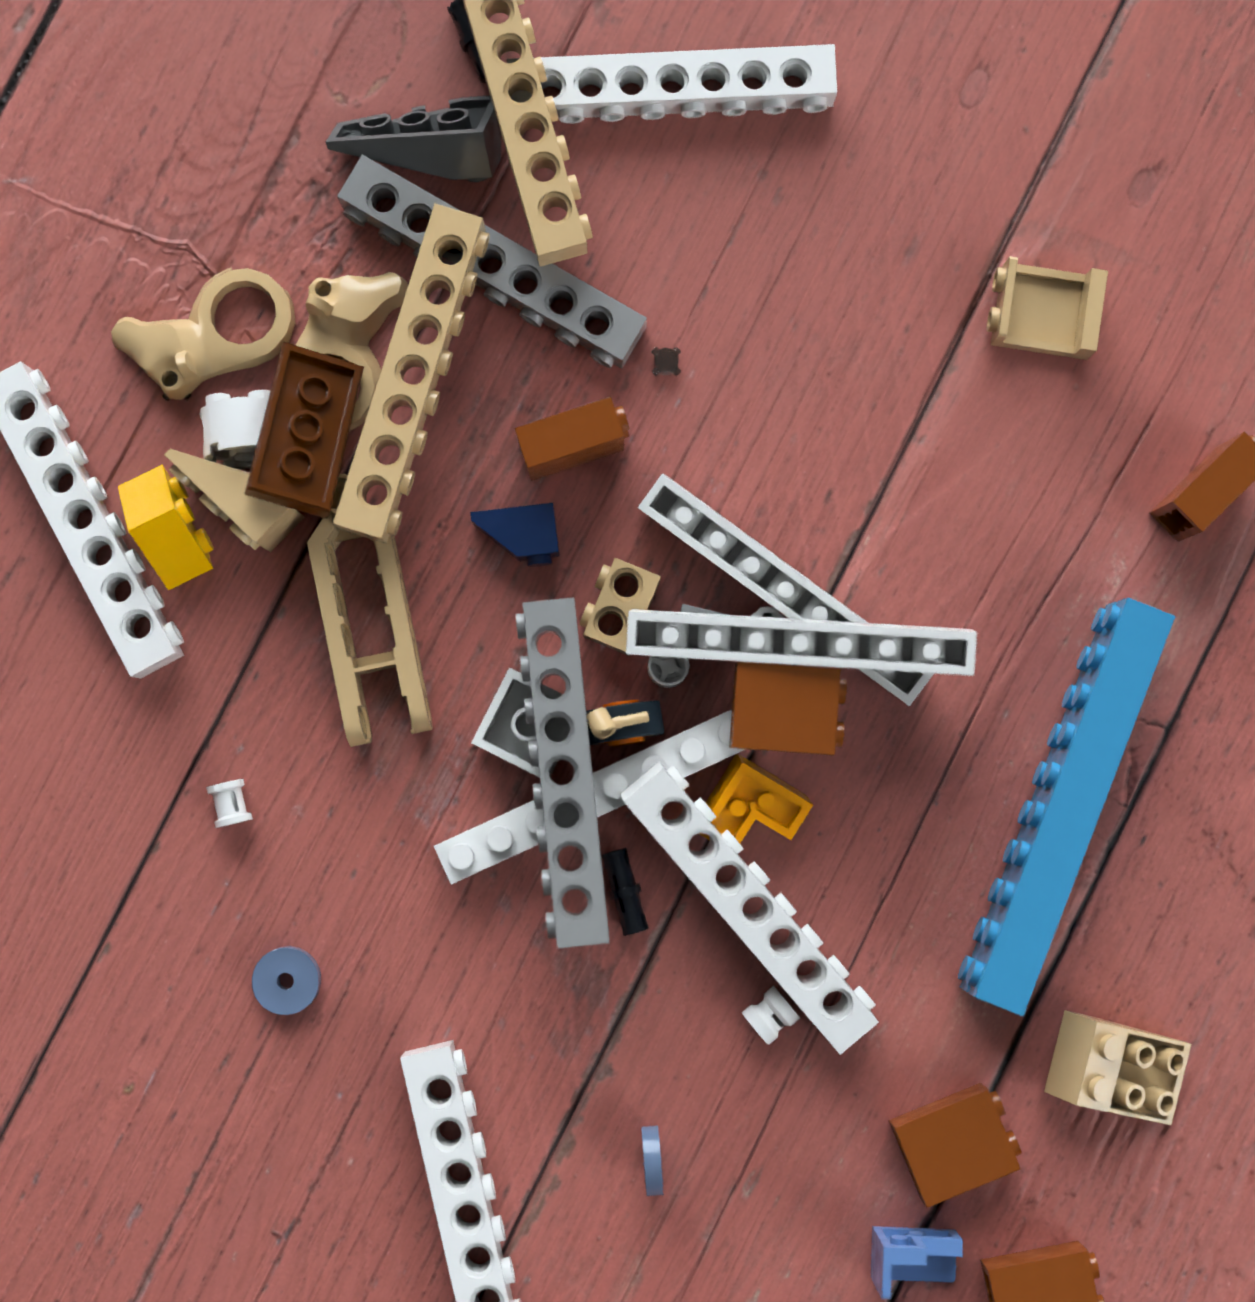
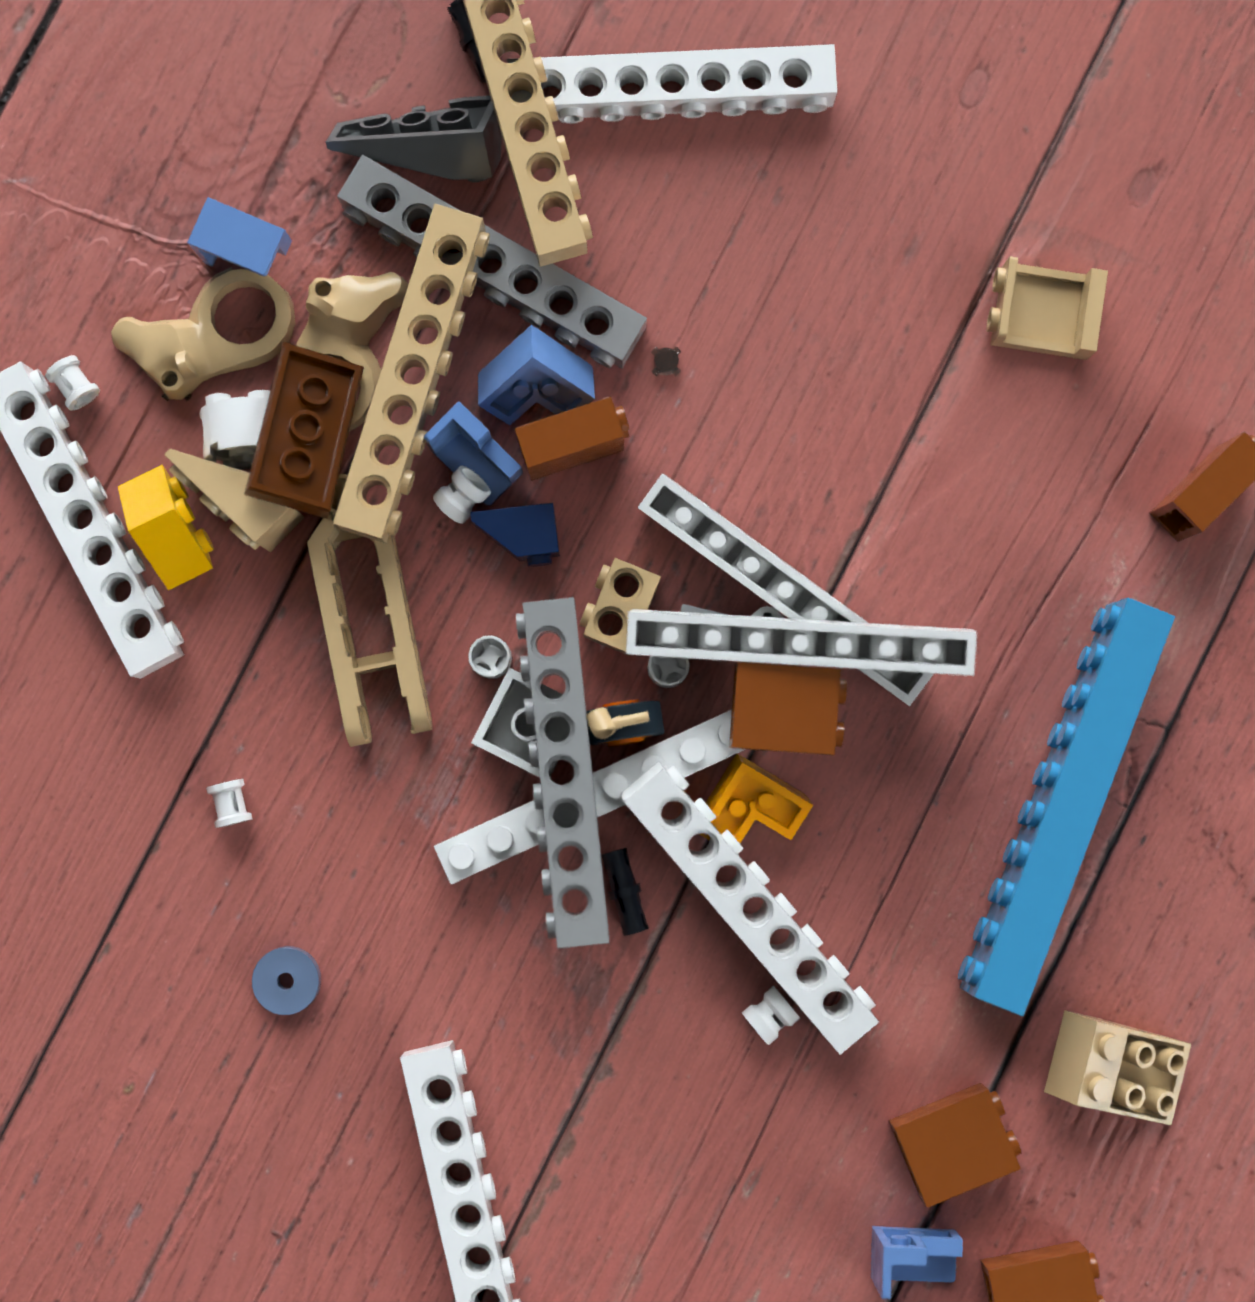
sand blue piece [641,1125,664,1196] -> none
none -> white bush [45,355,100,411]
none -> medium blue panel [187,197,292,276]
none -> medium blue panel [423,401,523,506]
none -> white wheel [433,465,491,524]
none -> white wheel [468,635,512,679]
none -> medium blue panel [478,325,595,425]

